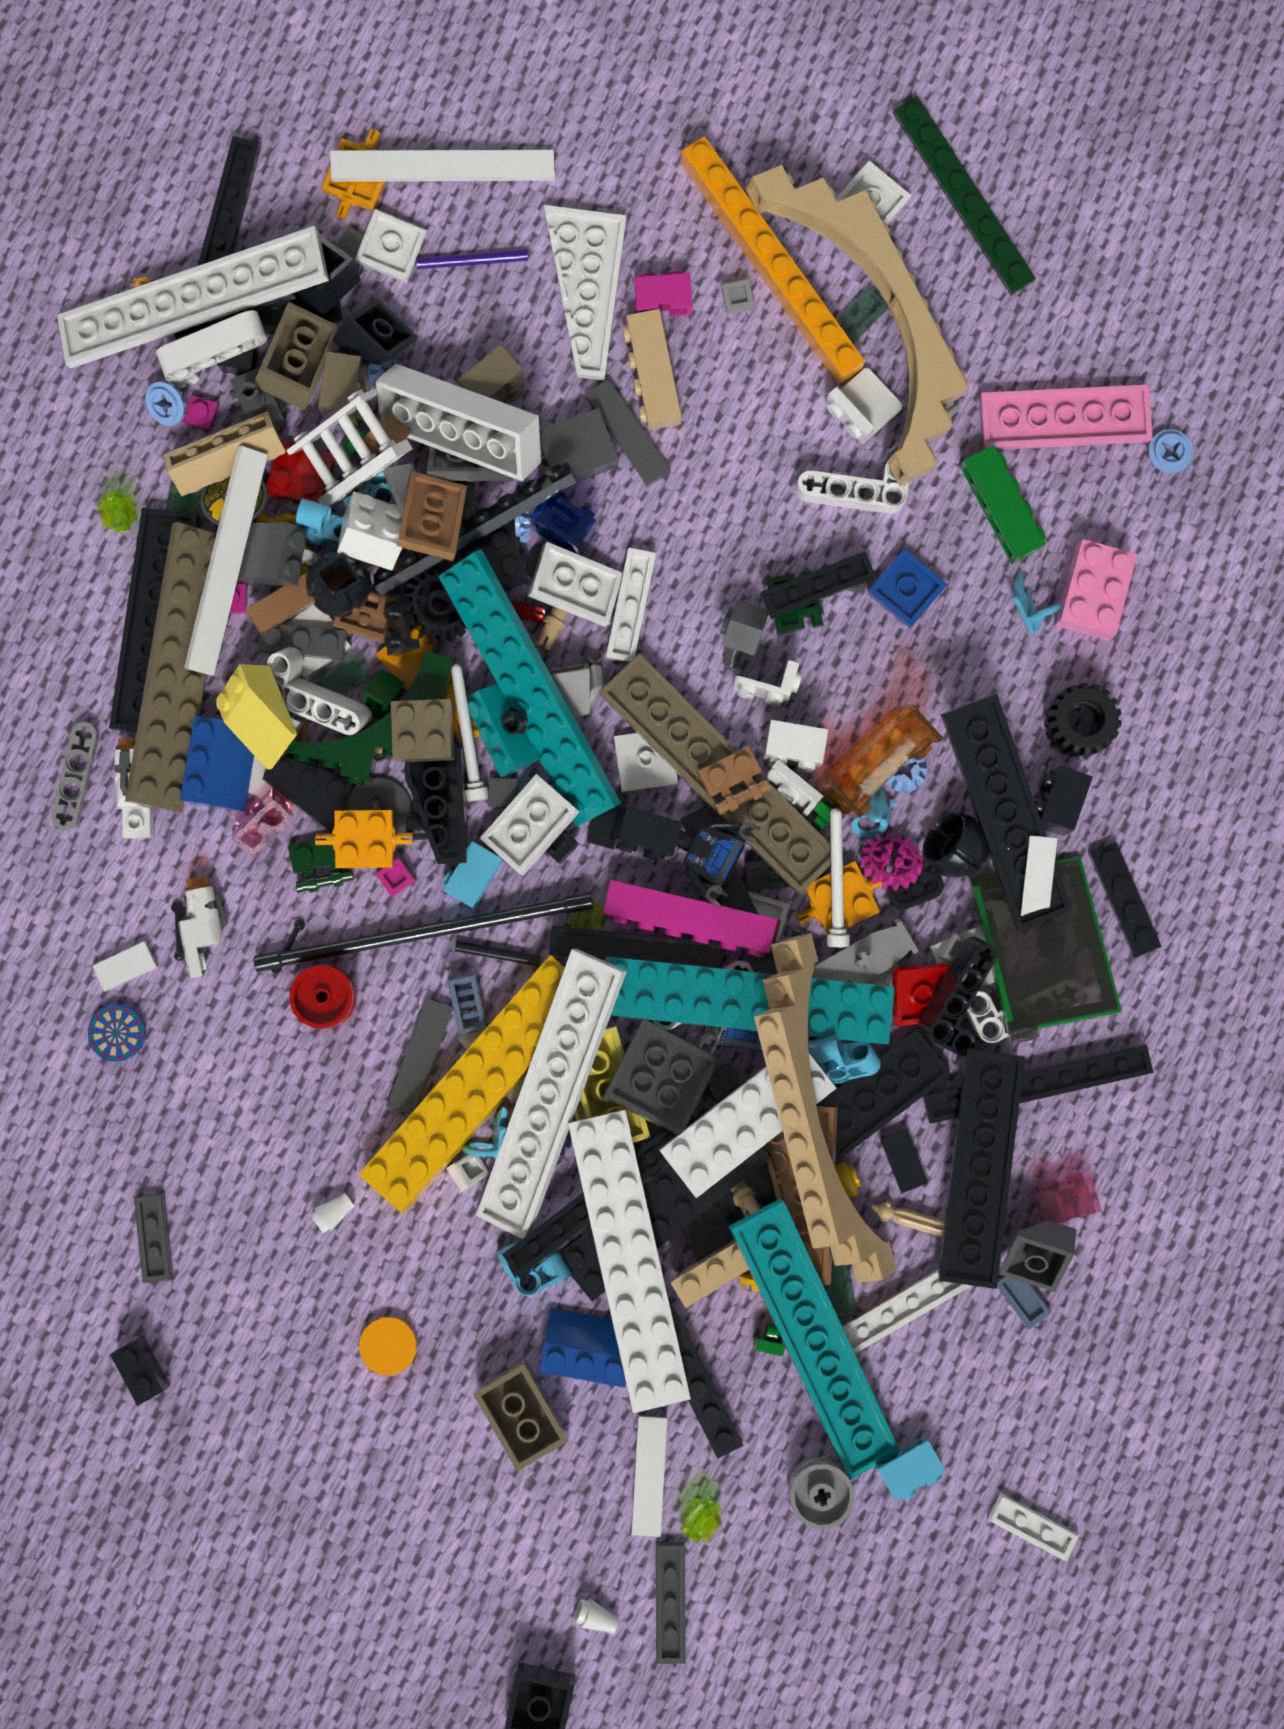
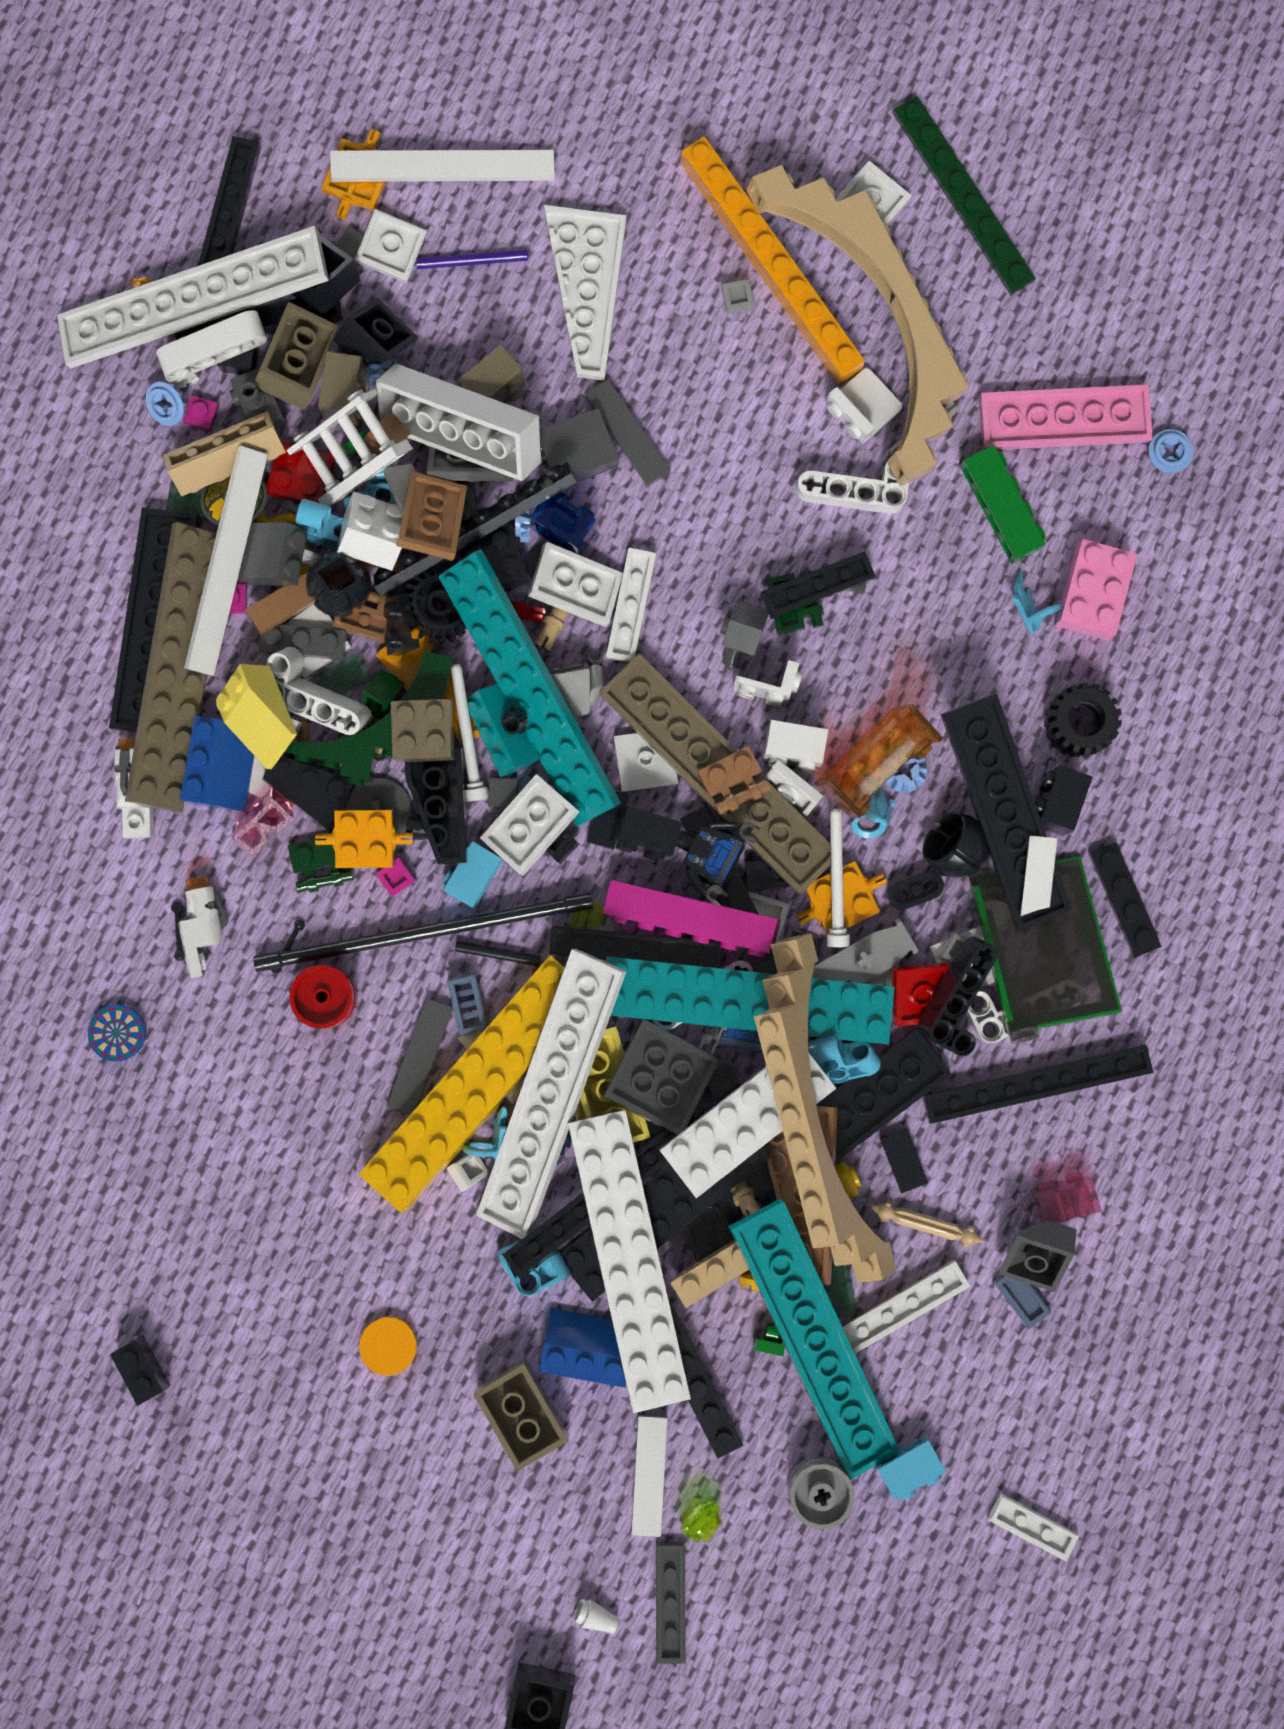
light grey beam [52,722,99,831] -> none
white tile [93,941,158,992] -> none
clear neon green head [97,490,138,534] -> none
dark grey tile [134,1193,173,1283] -> none
white cone [310,1193,355,1234] -> none
tan brick [622,309,681,431] -> none
dark pink brick [634,271,693,316] -> none
green tile [811,797,846,832] -> none
tile [837,286,889,345] -> none
dark pink gear [860,832,923,891] -> none
blue plate [867,549,948,629] -> none
black plate [937,1048,1025,1289] -> none

